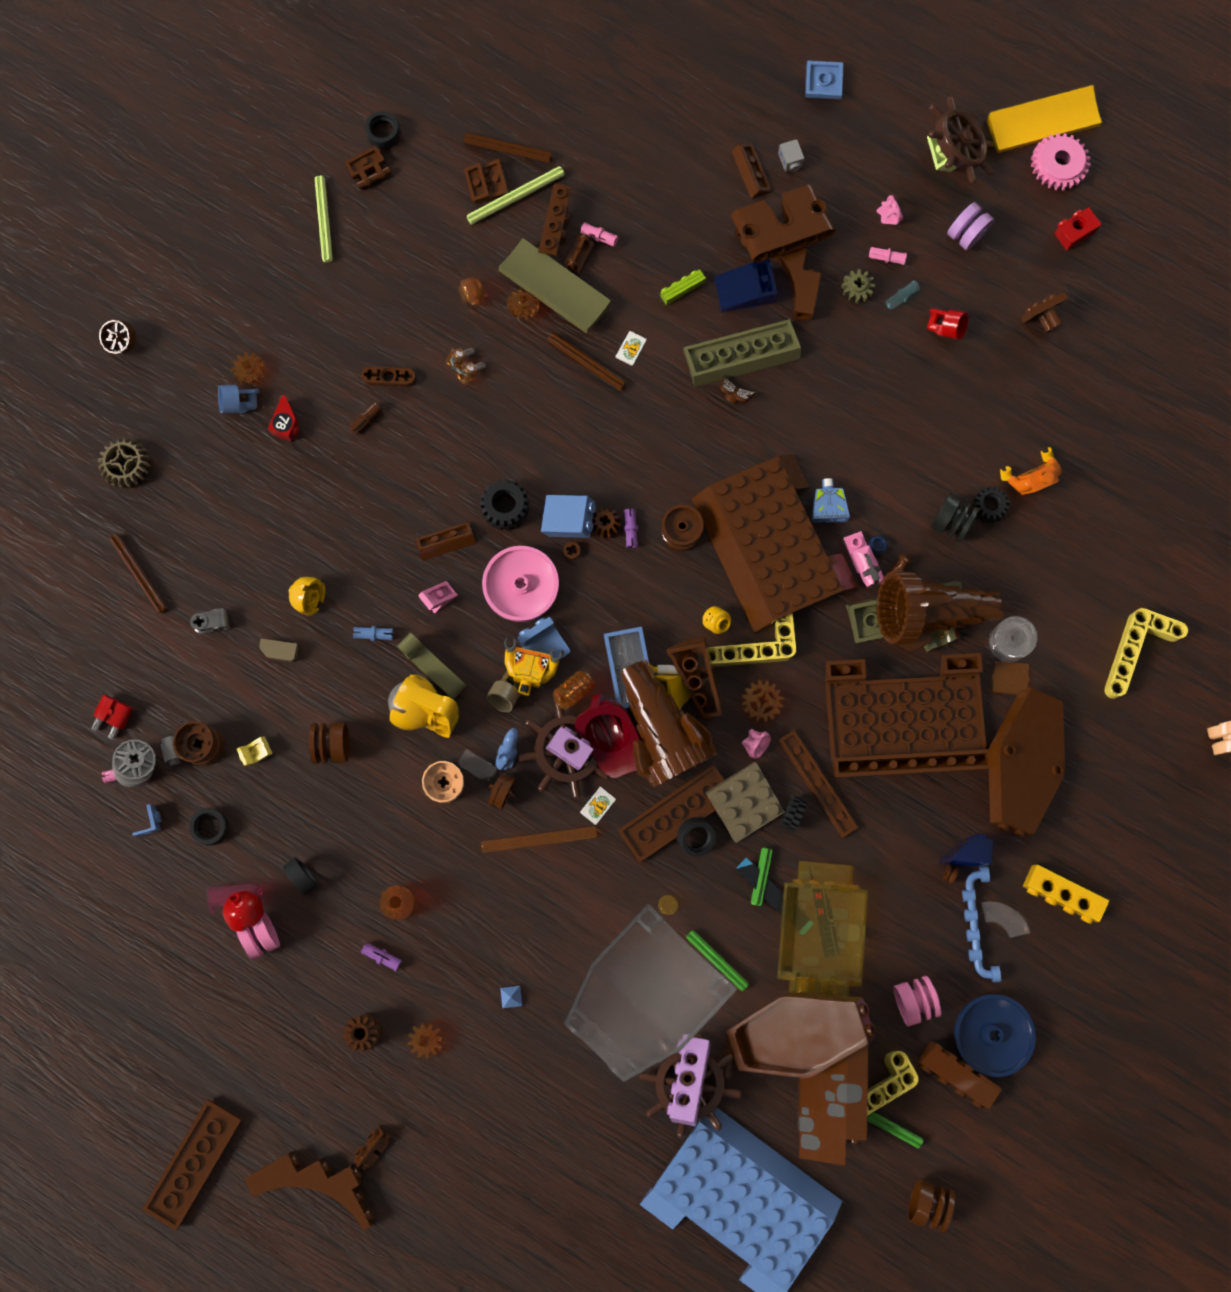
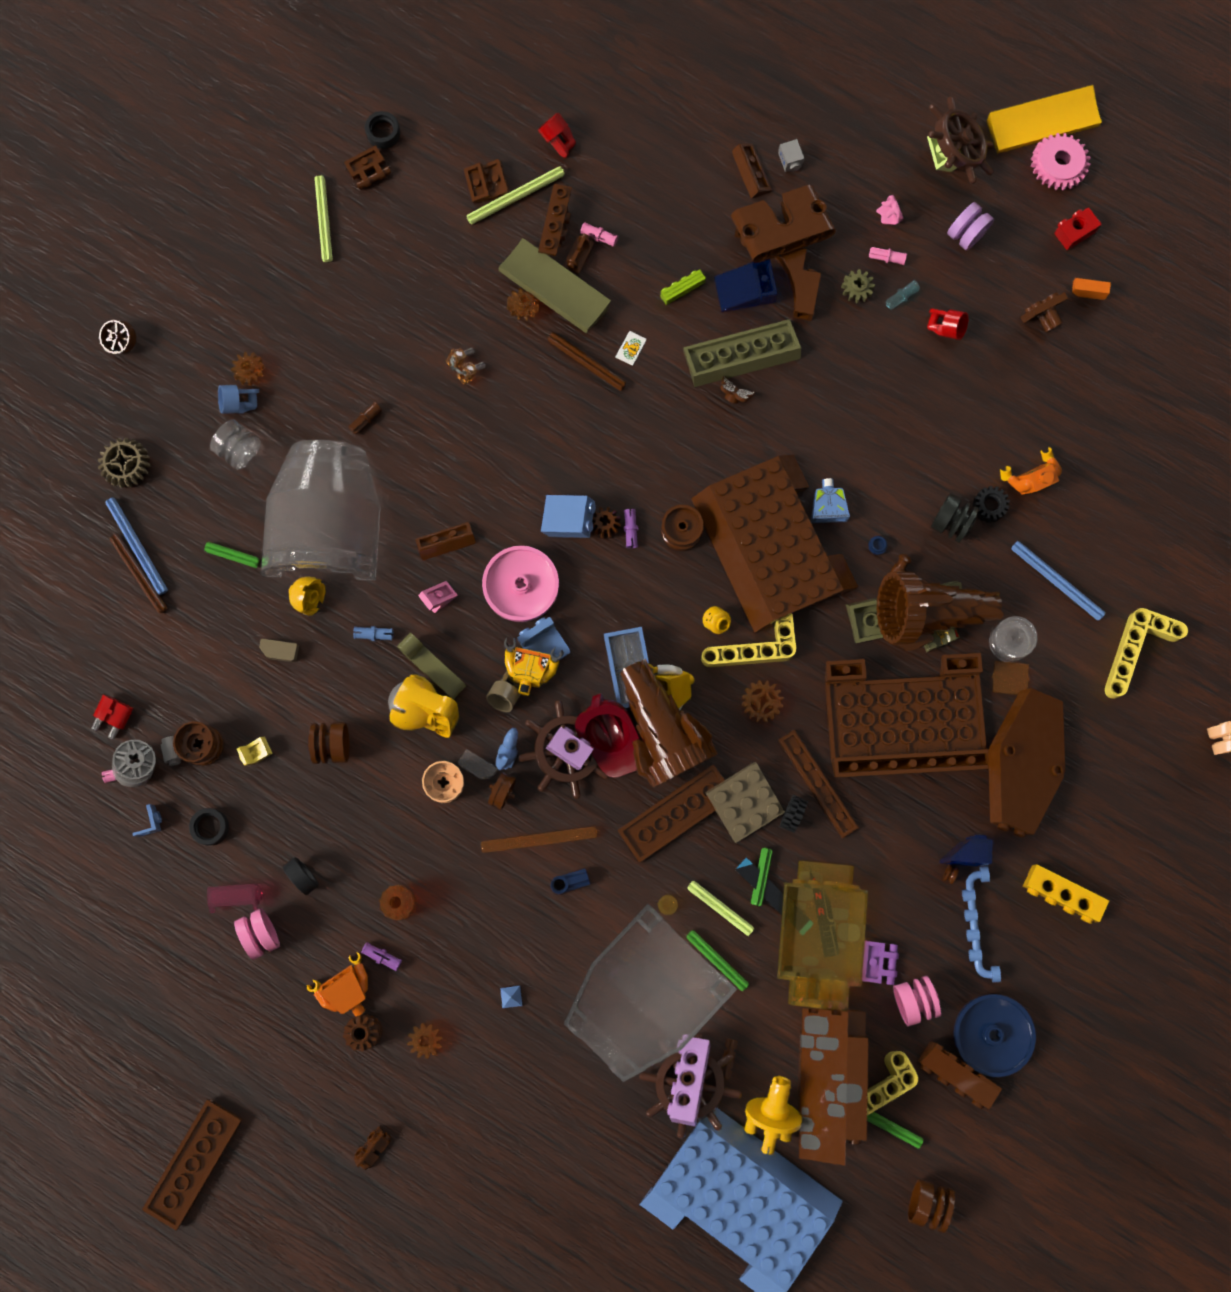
flat silver piece [190,608,230,634] -> none
red cylinder [222,891,265,932] -> none
reddish brown arch [244,1152,374,1231] -> none
red slope [268,395,300,442] -> none
reddish brown beam [361,366,416,387] -> none
clear orange head [458,277,485,306] -> none
reddish brown axle [464,132,552,163] -> none
black tyre [480,479,529,531] -> none
clear orange piece [553,671,595,710] -> none
reddish brown bush [563,542,581,560] -> none
white sticker [580,787,616,825] -> none
reddish brown wedge [666,636,723,719] -> none
black tyre [677,817,716,857] -> none
reddish brown container [726,991,876,1078] -> none
bright pink piece [742,729,771,759] -> none
medium blue plate [805,61,843,99] -> none
bright pink plate [843,531,884,588] -> none
clear tile [981,902,1030,937] -> none
none -> medium blue axle [105,497,168,595]
none -> bright green axle [204,542,260,568]
none -> clear wheel [210,419,261,470]
none -> clear windscreen [261,440,381,580]
none -> orange torso [307,952,368,1017]
none -> red piece [538,112,576,158]
none -> dark blue piece [550,868,590,895]
none -> yellowish green axle [688,881,754,936]
none -> yellow piece [744,1076,802,1155]
none -> medium lavender plate [860,941,899,985]
none -> medium blue axle [1011,541,1105,620]
none -> orange piece [1072,278,1111,300]

